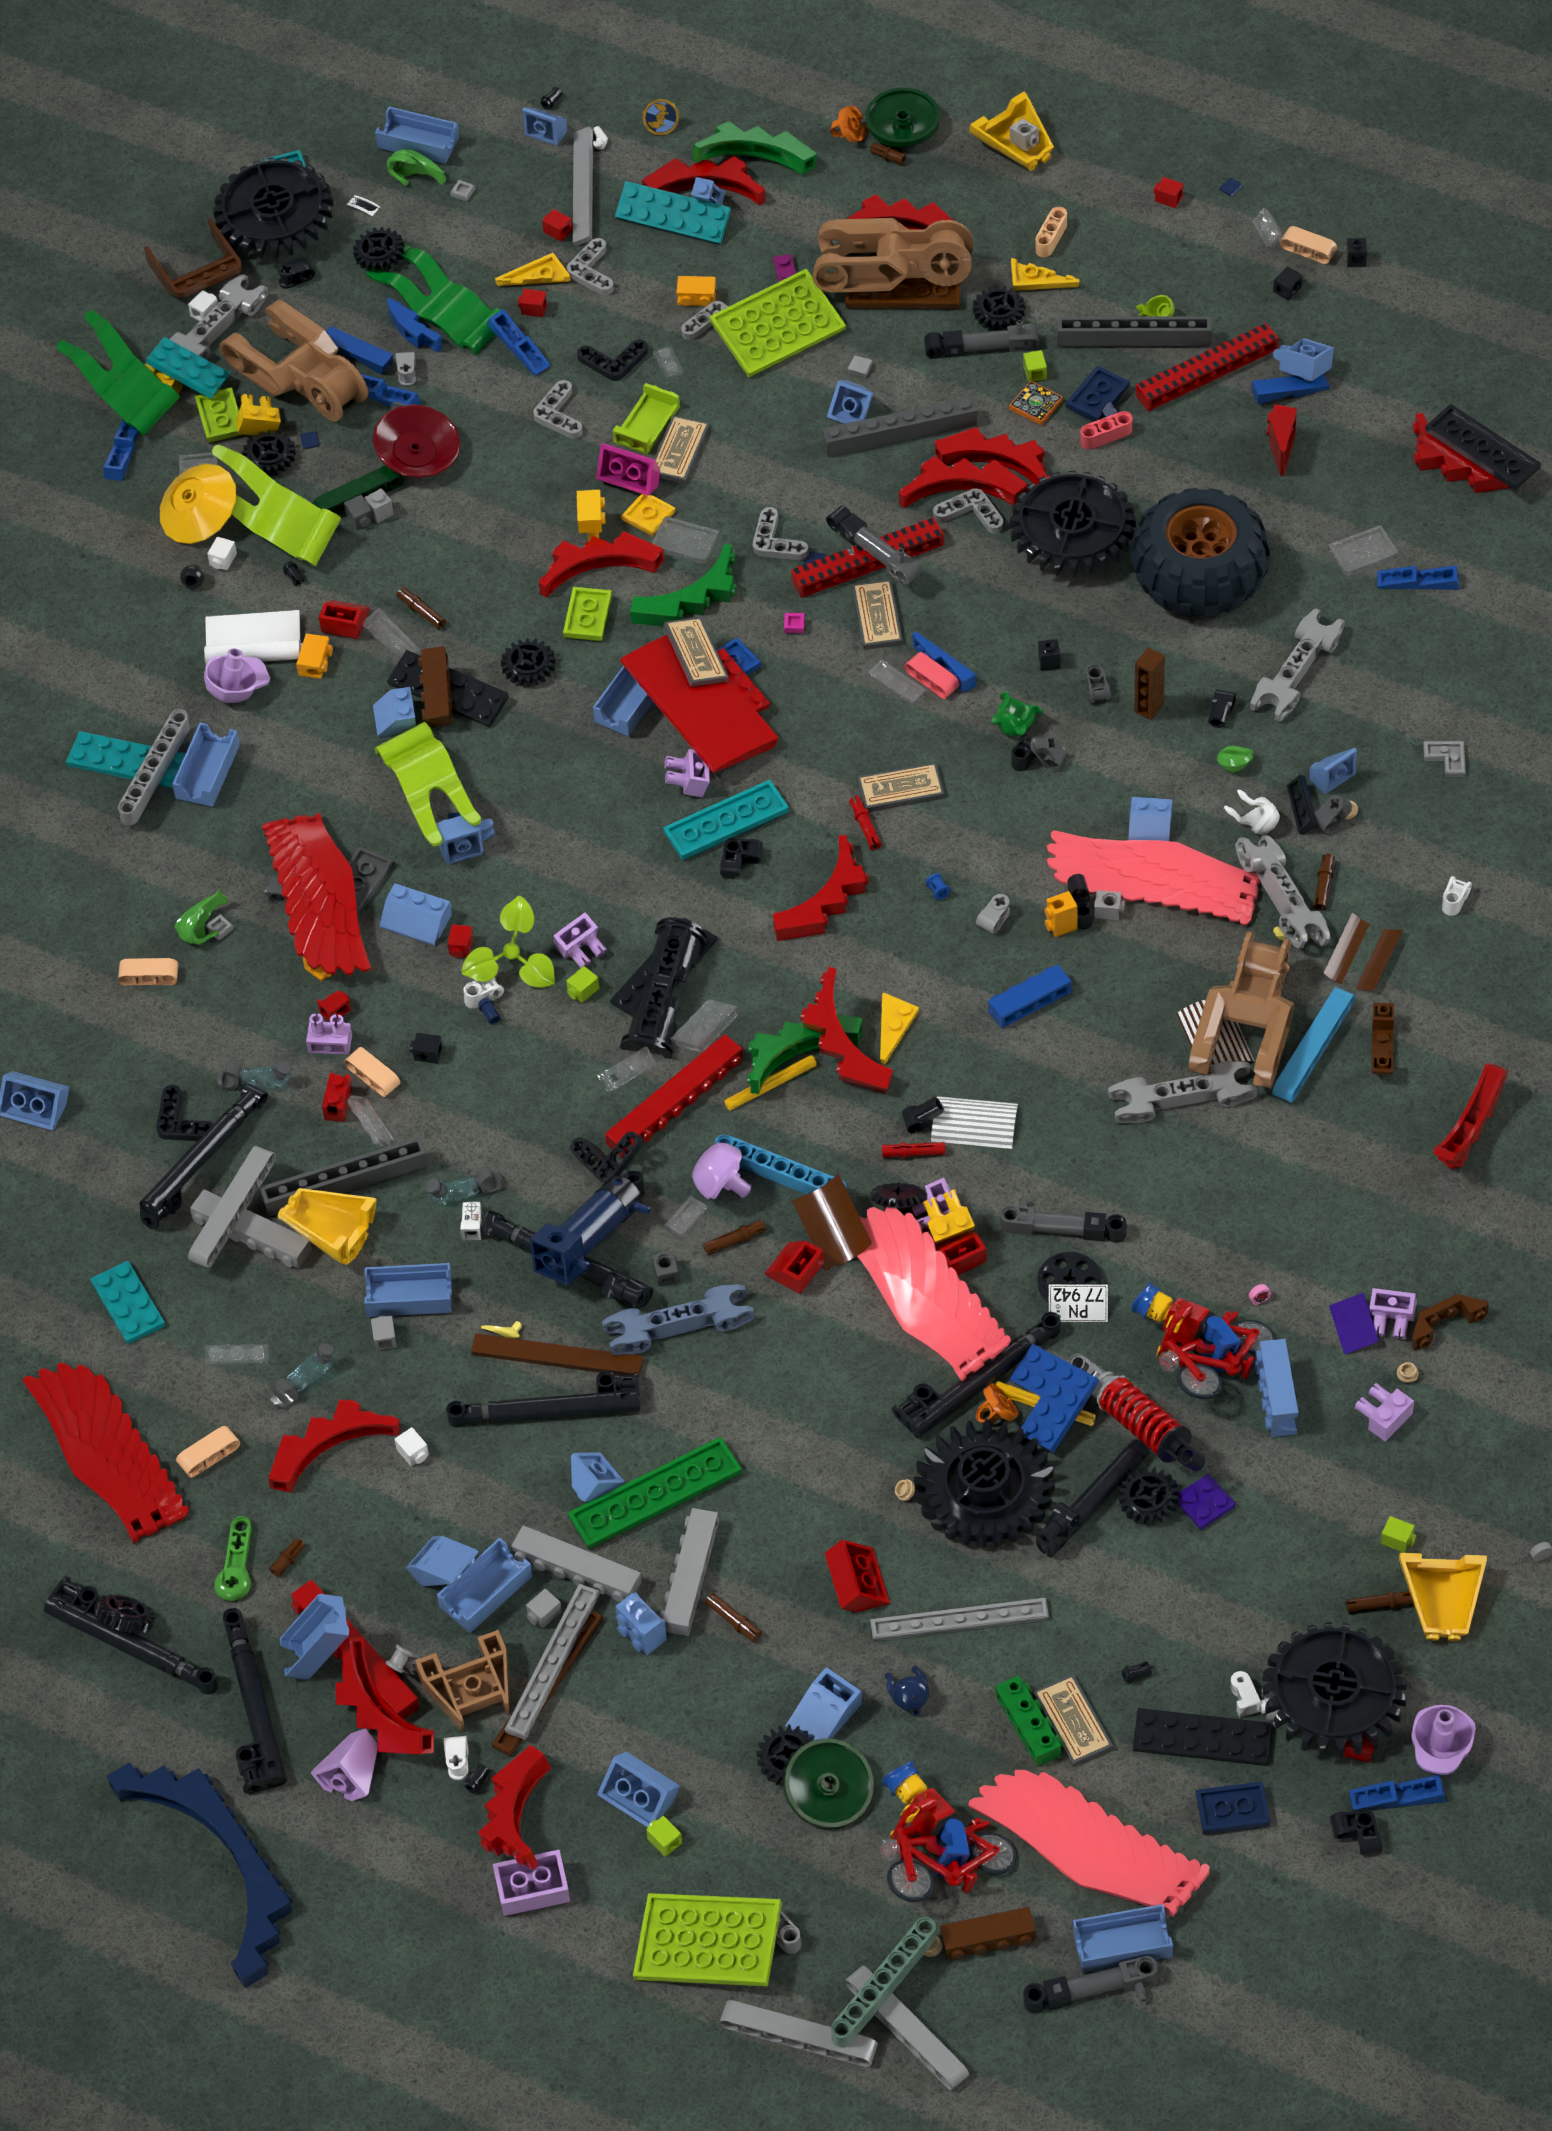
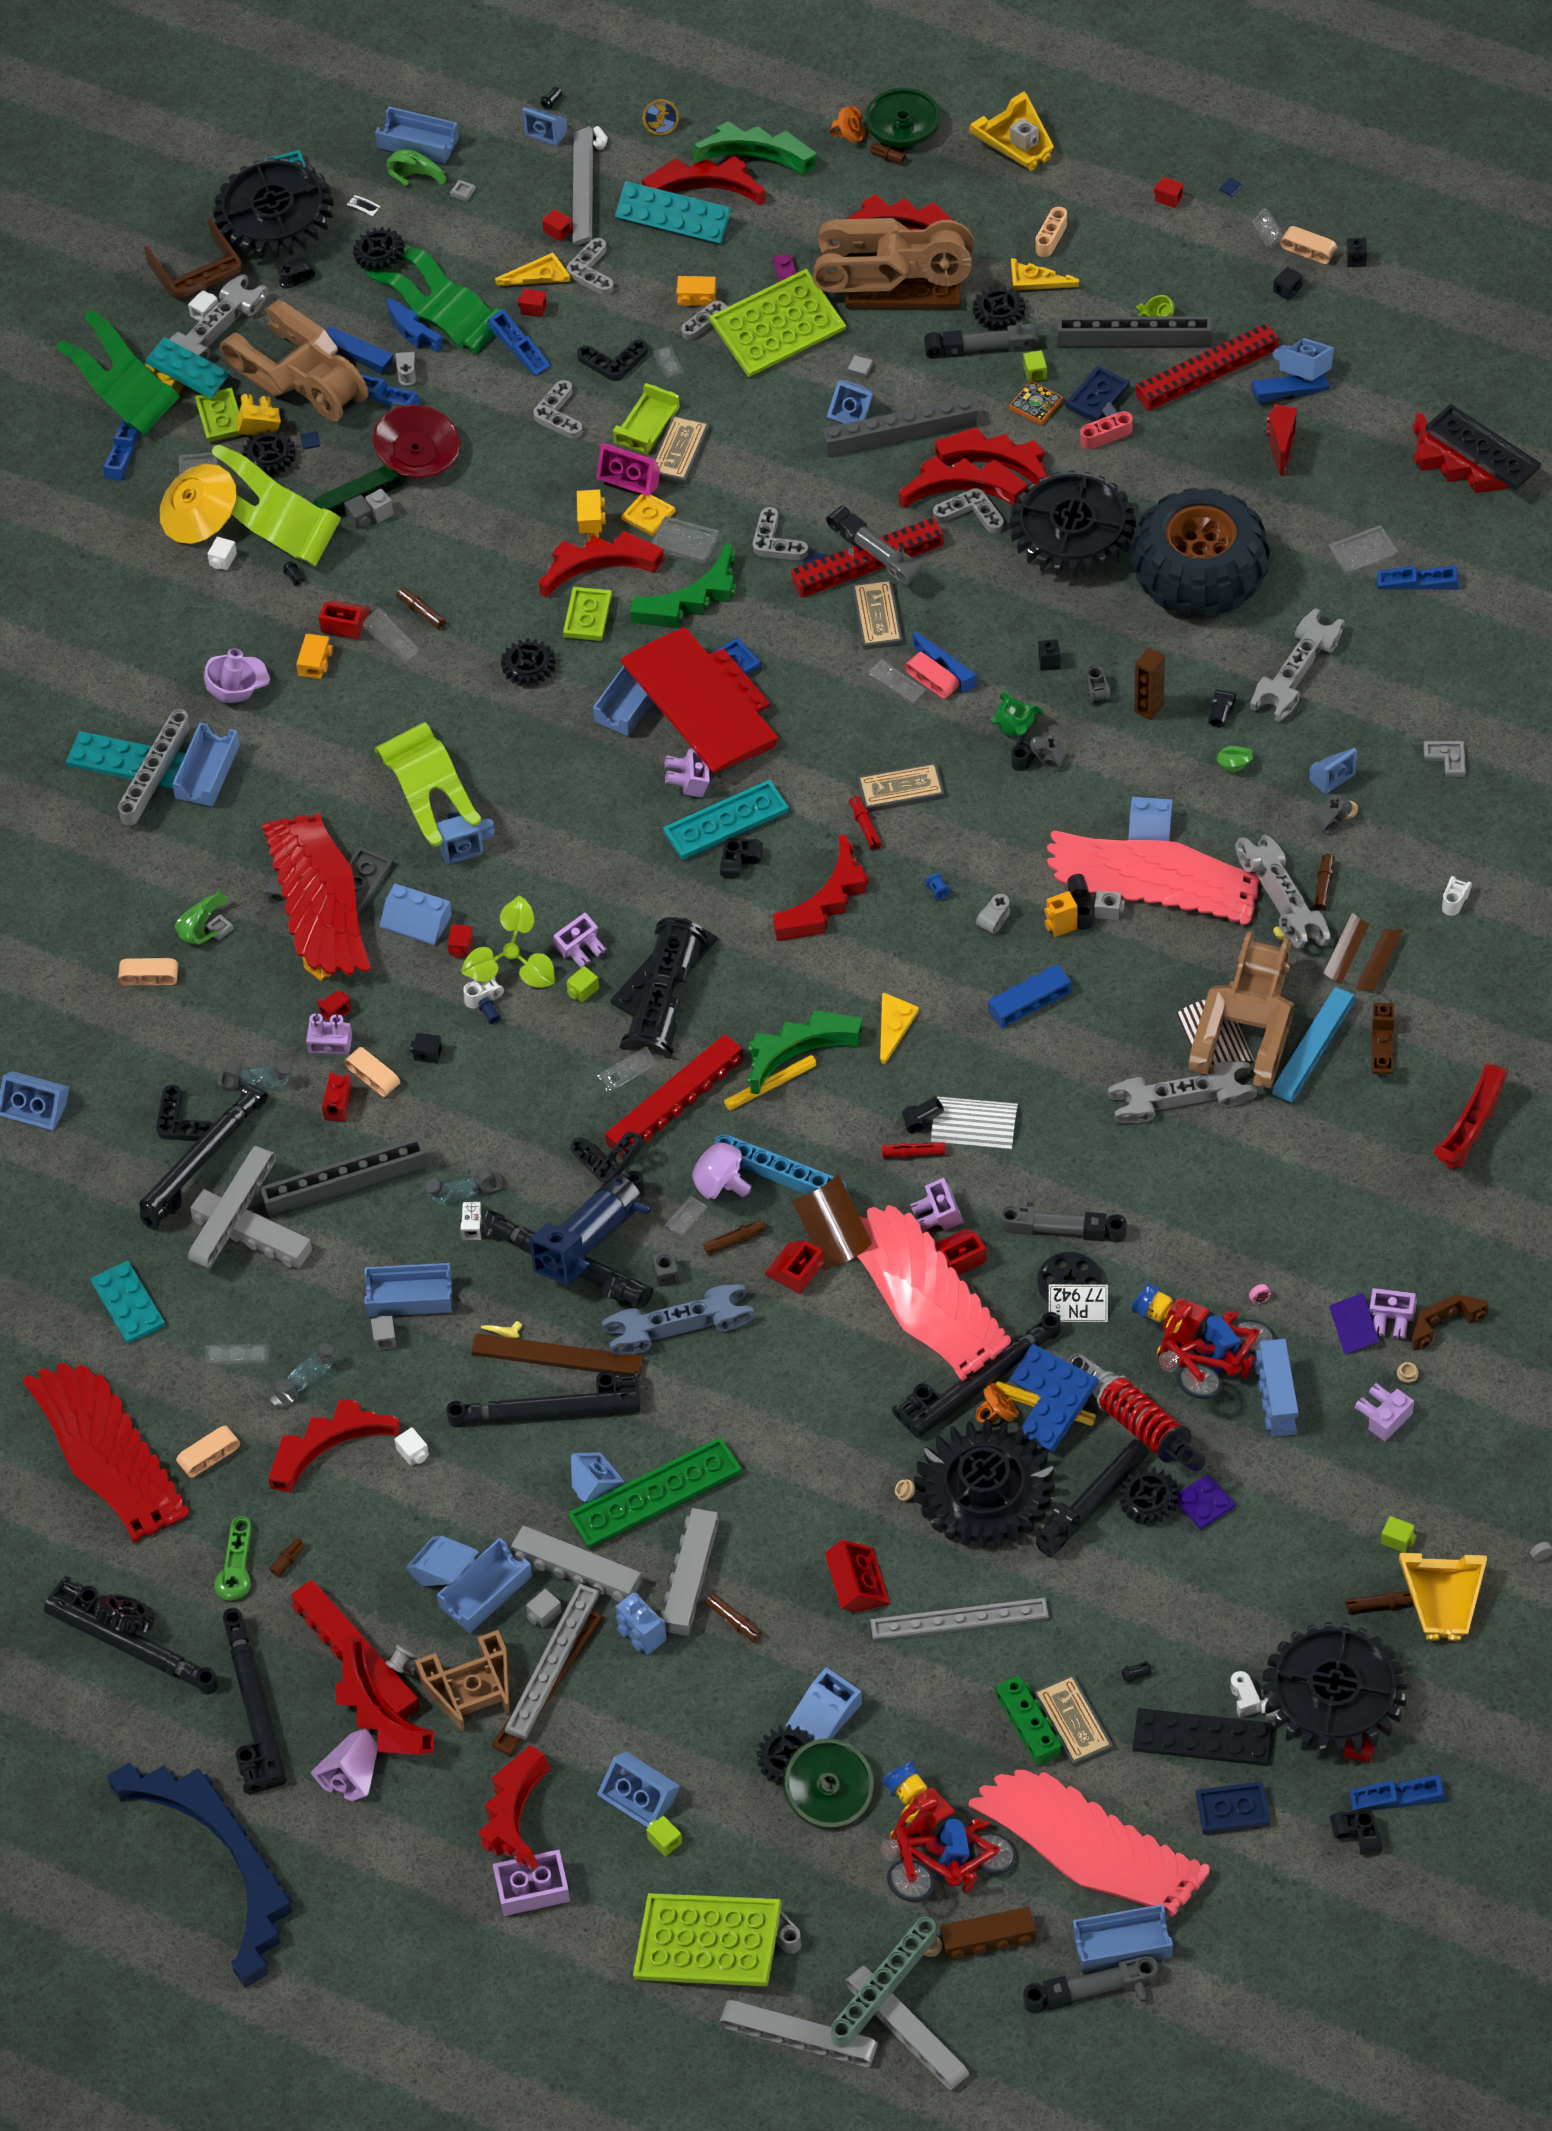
black piece [180,564,205,589] -> none
white door [204,610,303,665] -> none
yellow cone [278,1188,377,1265] -> none
medium blue brick [279,1594,349,1679] -> none
clear plate [347,1095,395,1147] -> none
medium blue slope [373,687,416,738] -> none
black plate [387,649,509,728] -> none
reddish brown brick [418,646,453,728] -> none
white piece [444,1736,469,1780] -> none
black pin [464,1764,491,1793] -> none
tile [663,617,728,687] -> none
clear plate [671,999,741,1052] -> none
medium blue window [691,177,726,205] -> none
dark pink plate [784,613,805,633] -> none
red arch [800,967,893,1093] -> none
black gear [871,1182,926,1208] -> none
dark blue hair [885,1665,929,1716] -> none
yellow brick [923,1189,975,1245] -> none
white hair [1224,790,1280,835] -> none
black tile [1287,774,1317,835] -> none
lavender piece [1412,1705,1476,1775] -> none

